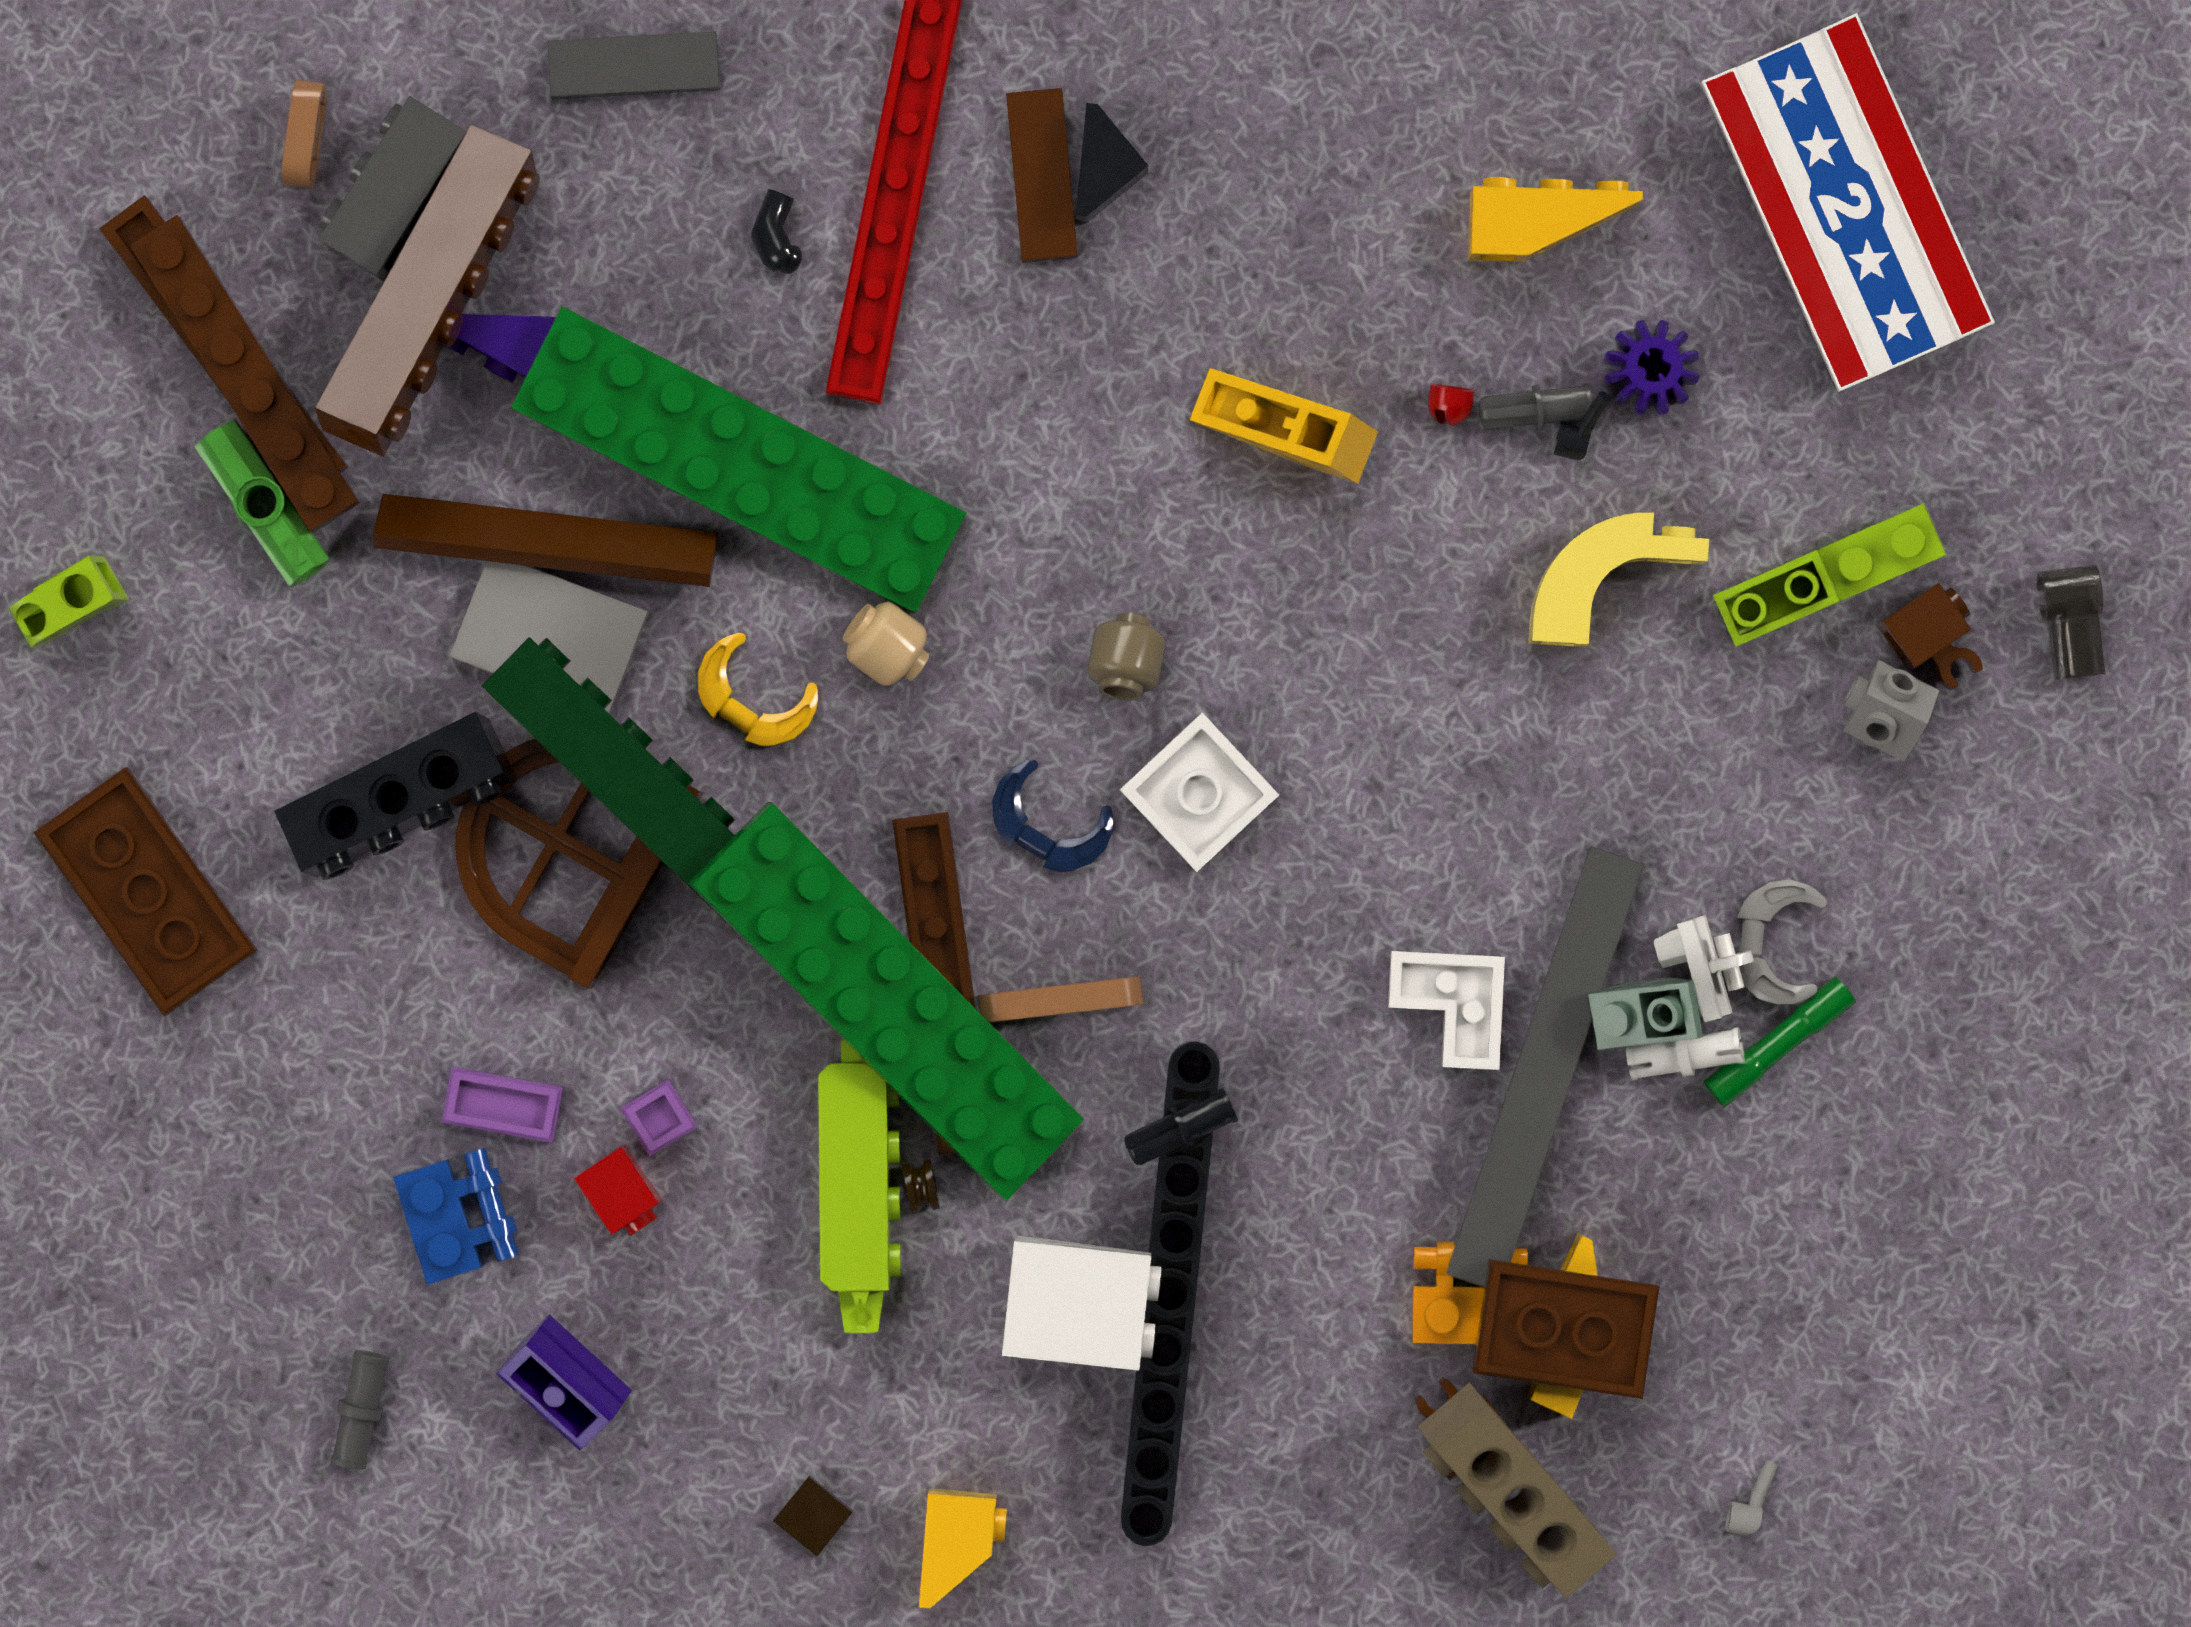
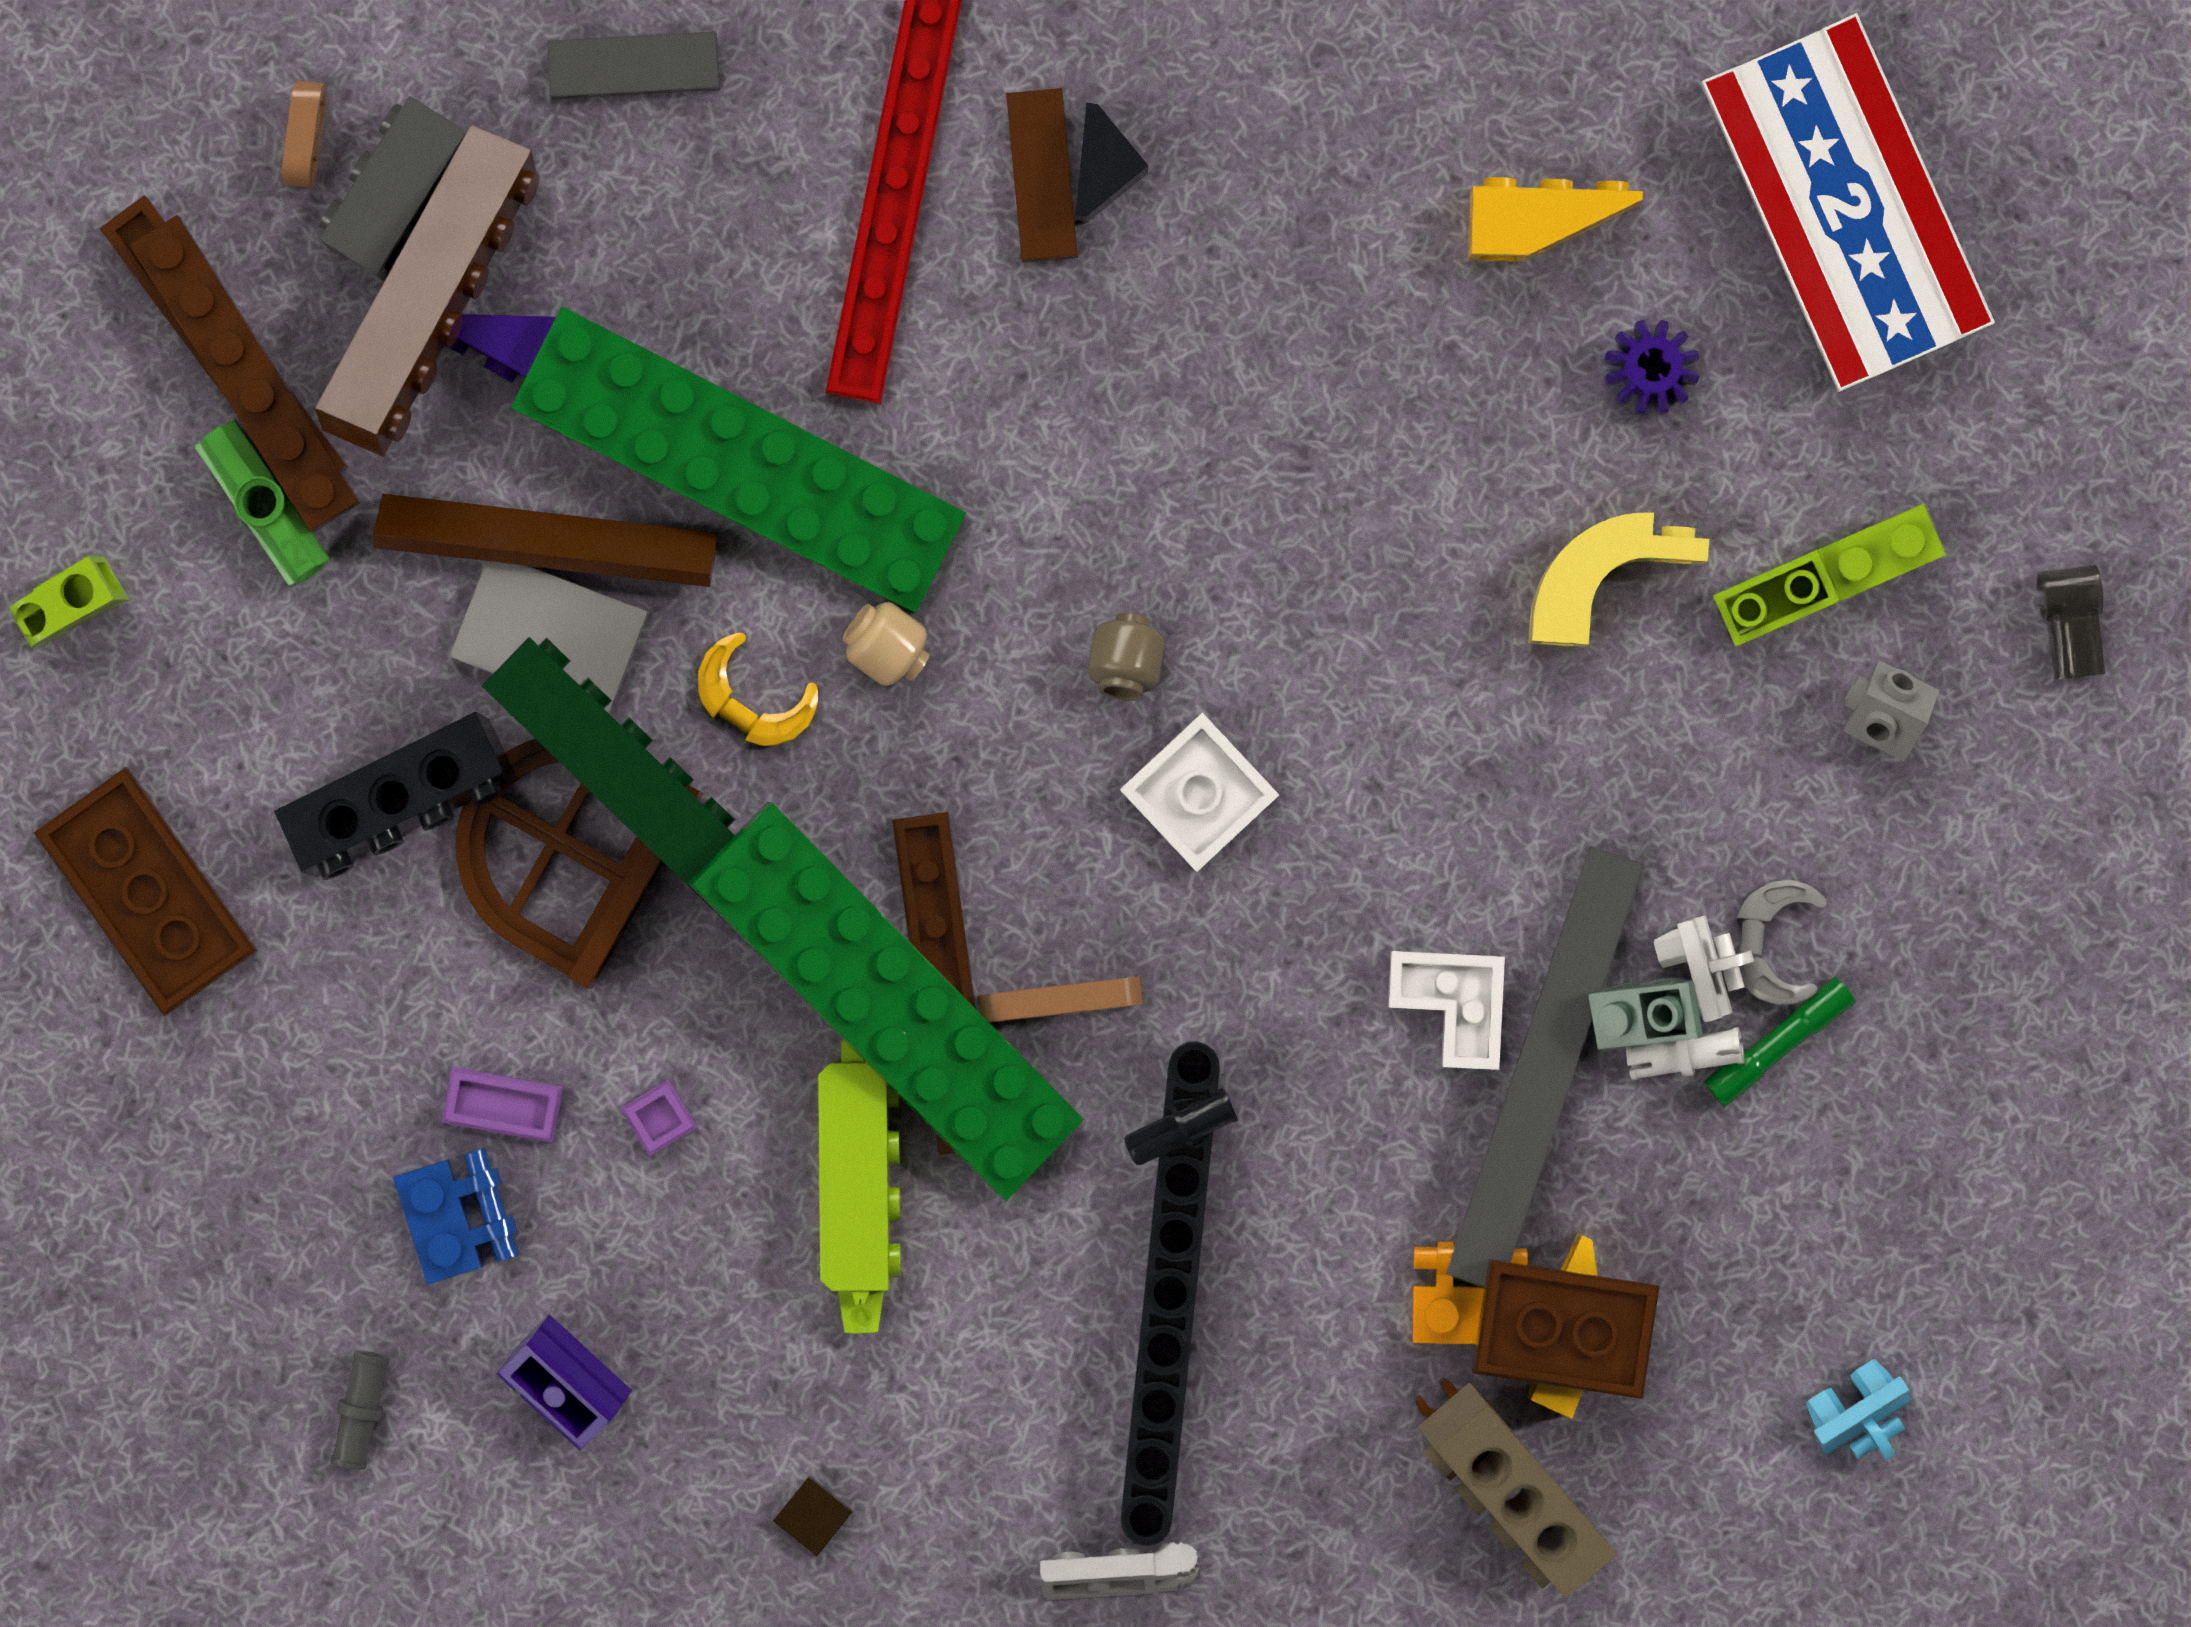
red brick [574,1145,663,1236] -> none
black arm [751,189,802,274] -> none
dark brown bush [903,1159,940,1214] -> none
yellow slope [919,1489,1007,1609] -> none
dark blue piece [992,759,1113,872] -> none
white slope [1002,1236,1161,1370] -> none
yellow slope [1189,368,1378,484] -> none
red hinge [1428,384,1475,426] -> none
dark grey axle [1479,384,1593,430] -> none
black hand [1554,391,1611,460] -> none
light grey hand [1725,1460,1778,1535] -> none
reddish brown brick [1876,583,1983,690] -> none
none -> light grey hinge [1040,1542,1200,1601]
none -> medium azure hips [1806,1359,1912,1461]

